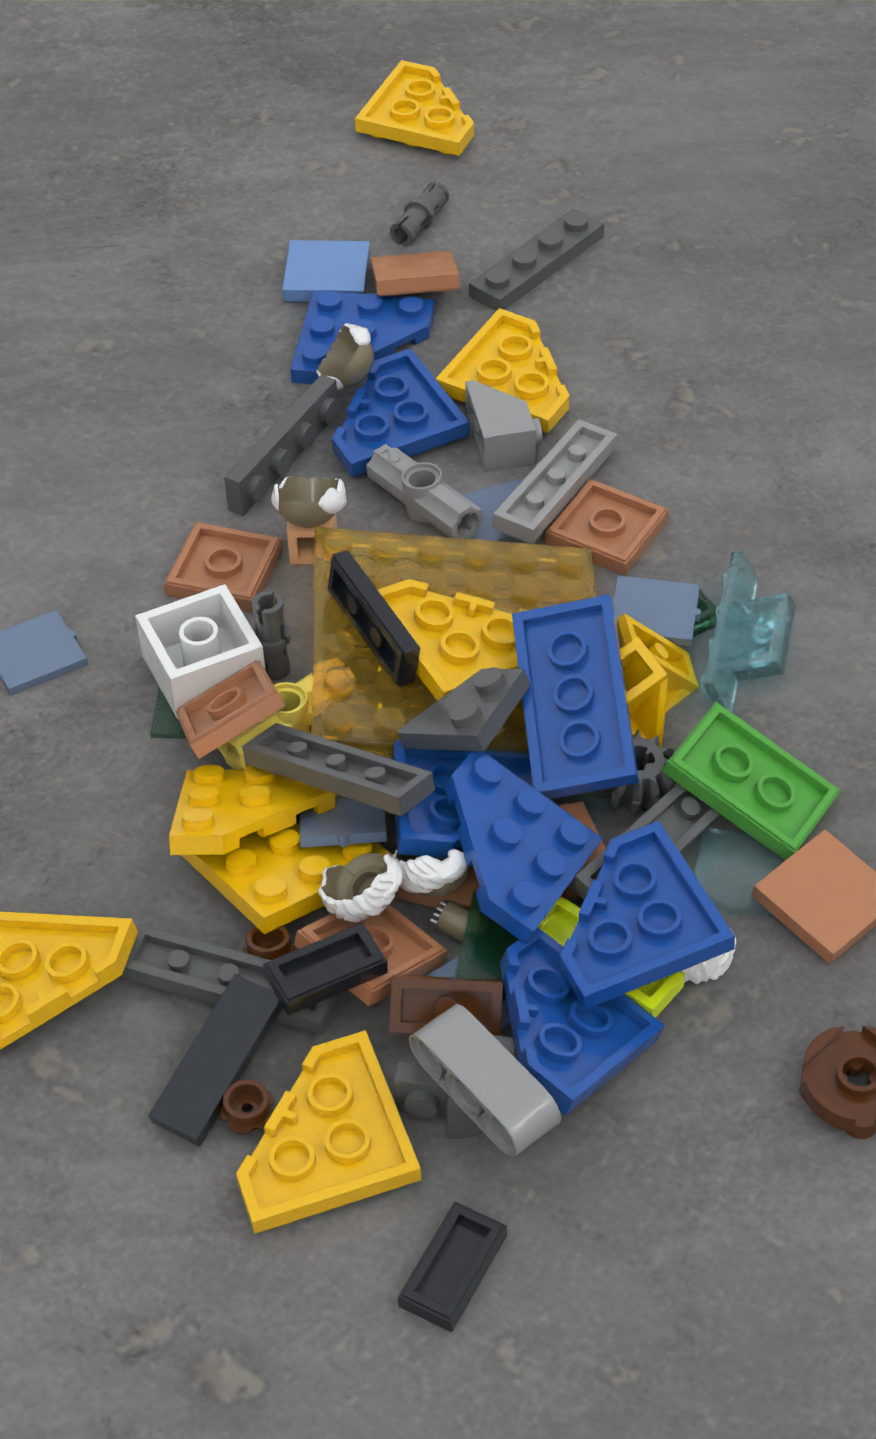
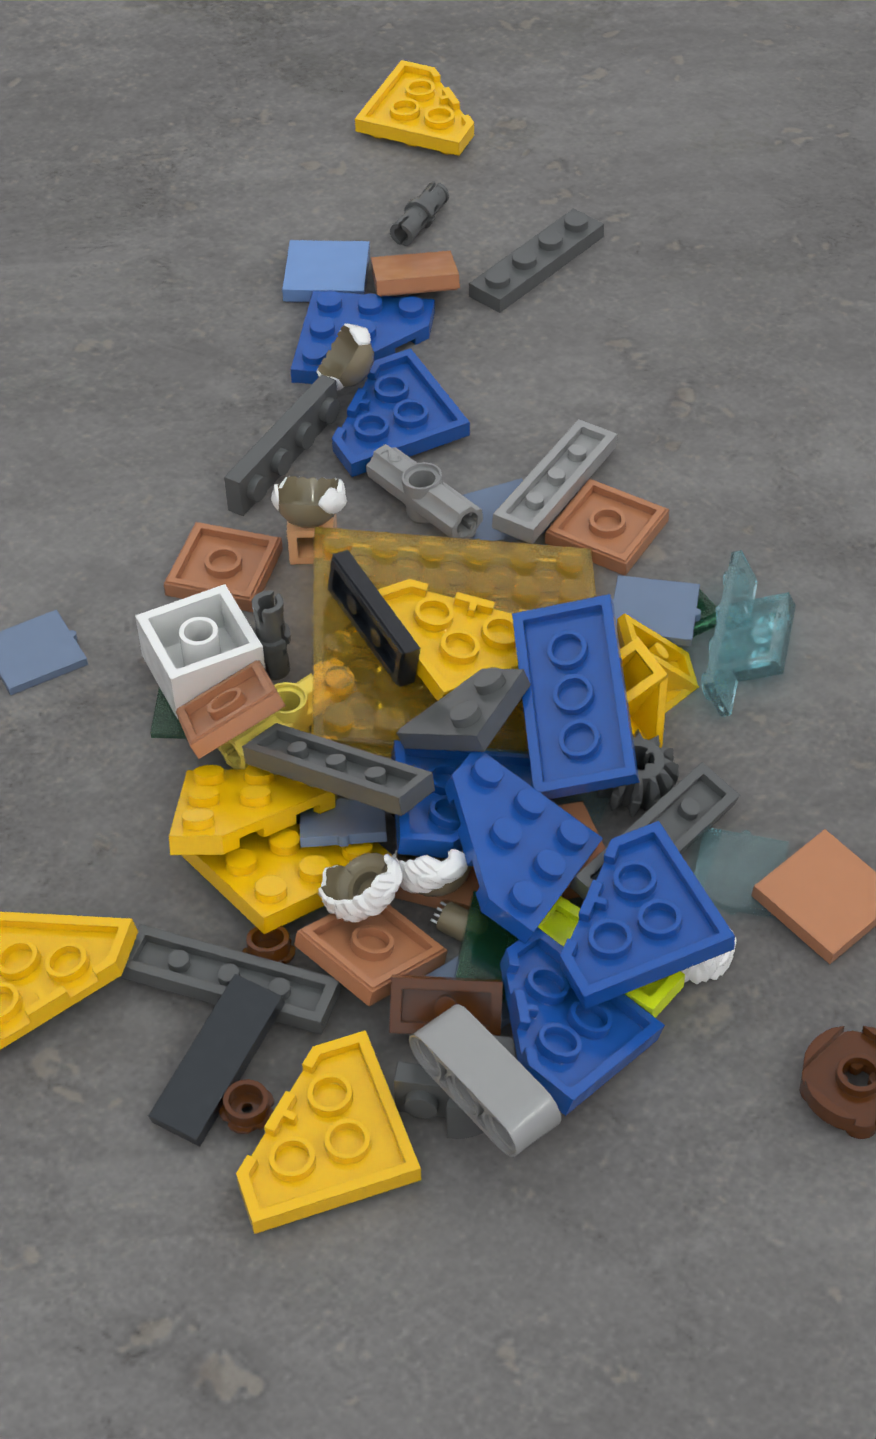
black tile [263,922,388,1015] -> none
black tile [398,1202,507,1332] -> none
yellow plate [436,308,570,434] -> none
light grey slope [465,380,543,471] -> none
bright green tile [661,702,841,860] -> none

